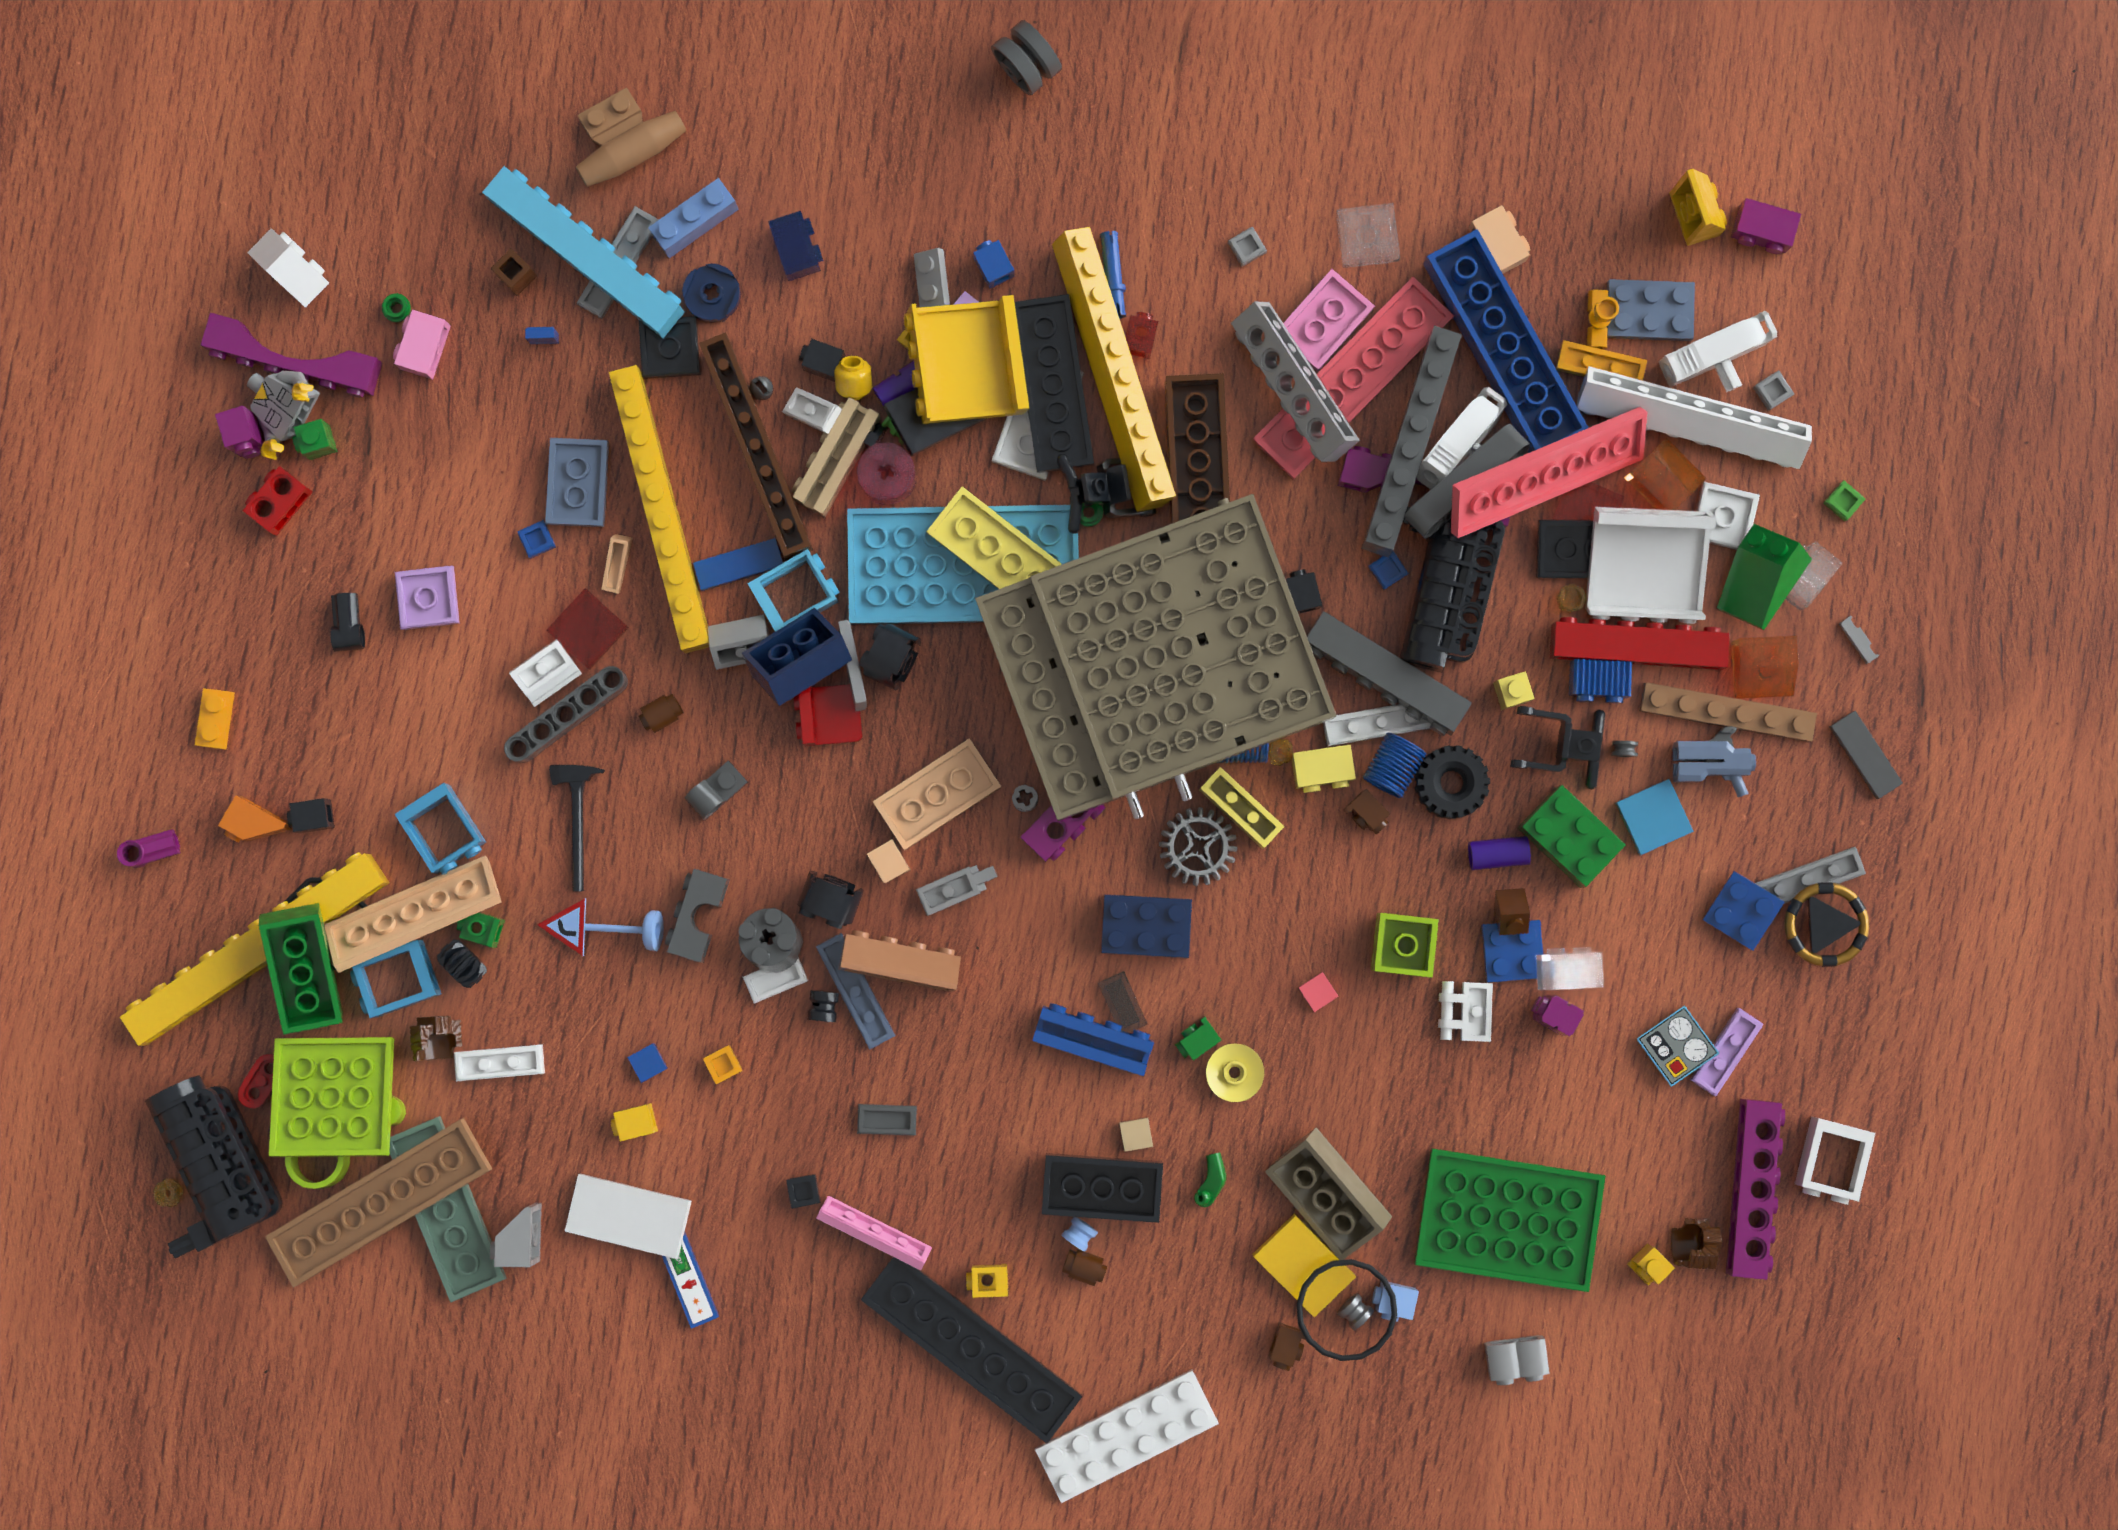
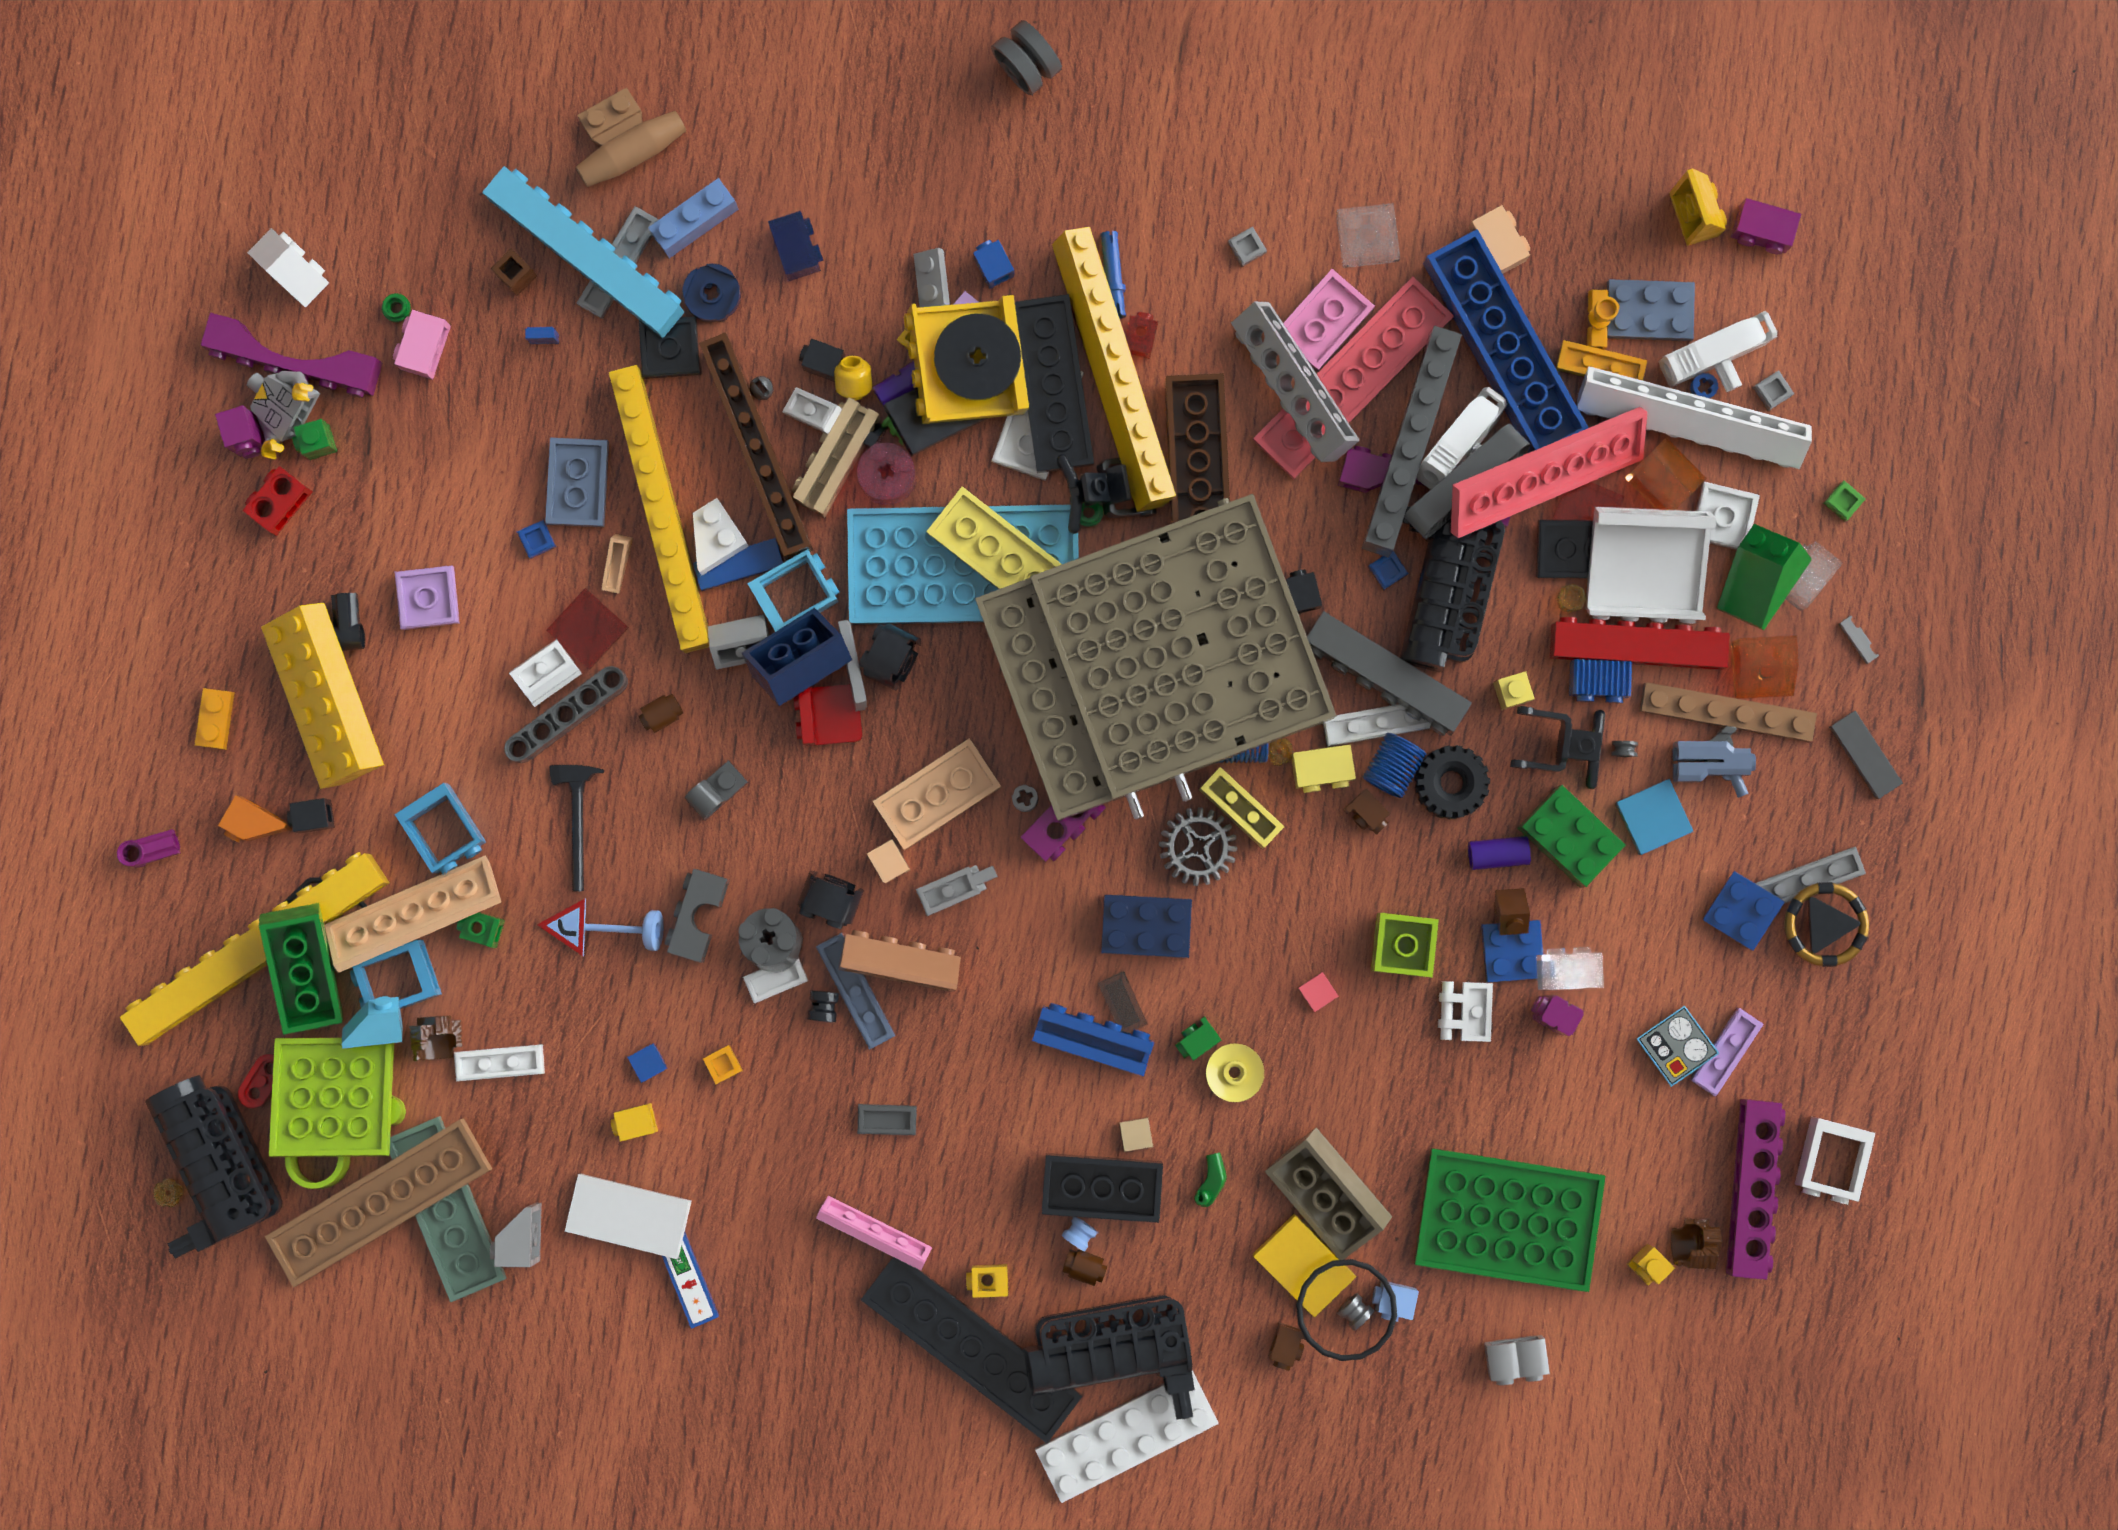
black gear [437,939,487,988] -> none
black plate [786,1173,821,1209] -> none
none -> yellow brick [261,603,384,789]
none -> medium azure slope [342,996,403,1049]
none -> white wing [693,498,749,576]
none -> black piece [934,313,1021,400]
none -> black piece [1023,1295,1195,1420]
none -> blue bush [1690,373,1718,399]

